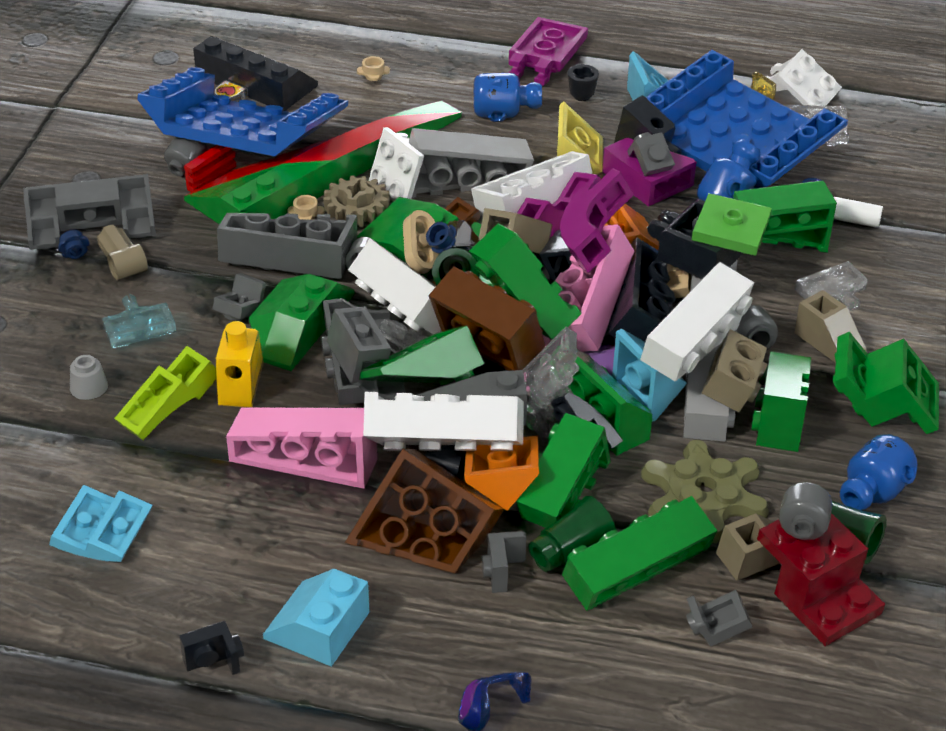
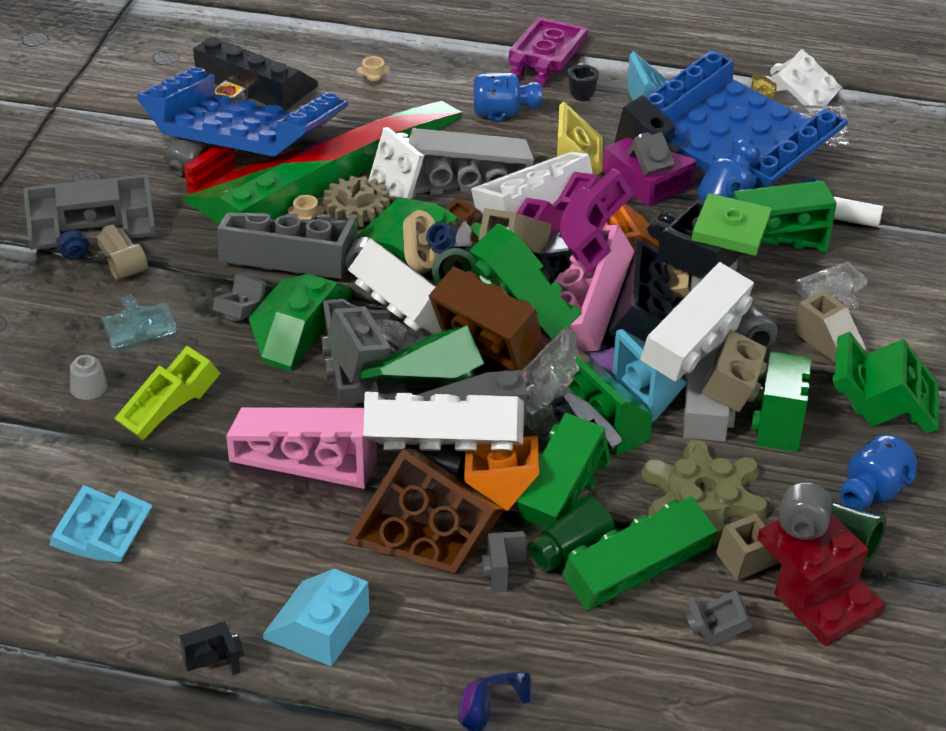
yellow torso [216,321,263,407] -> none

